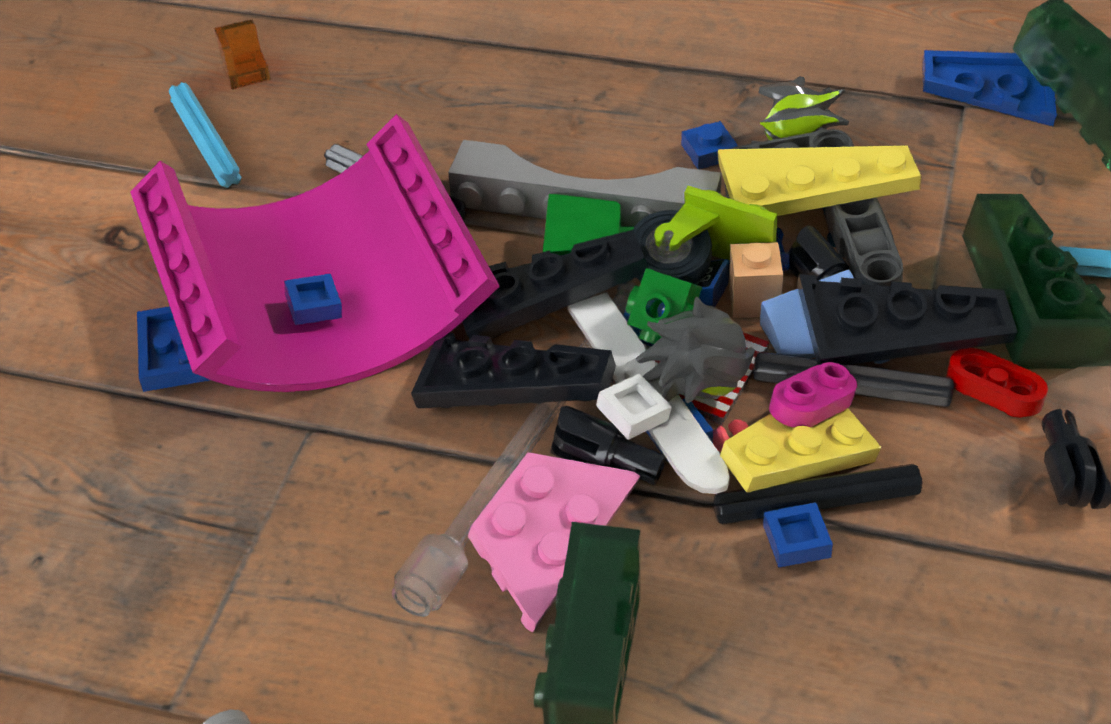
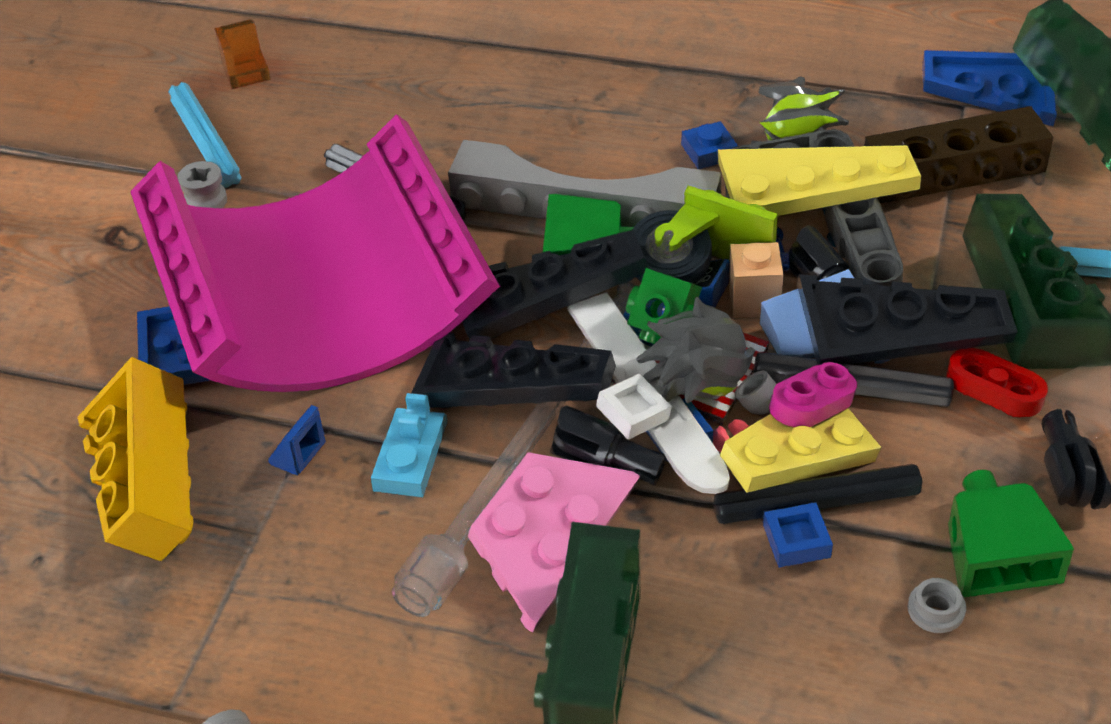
blue plate [284,274,342,325] -> none
none -> yellow wedge [78,357,193,561]
none -> light grey wheel [177,161,227,208]
none -> blue slope [268,405,326,476]
none -> medium azure plate [371,393,448,498]
none -> light grey hinge [735,370,776,415]
none -> dark brown brick [864,106,1054,204]
none -> light grey plate [908,578,966,633]
none -> green torso [948,469,1074,598]

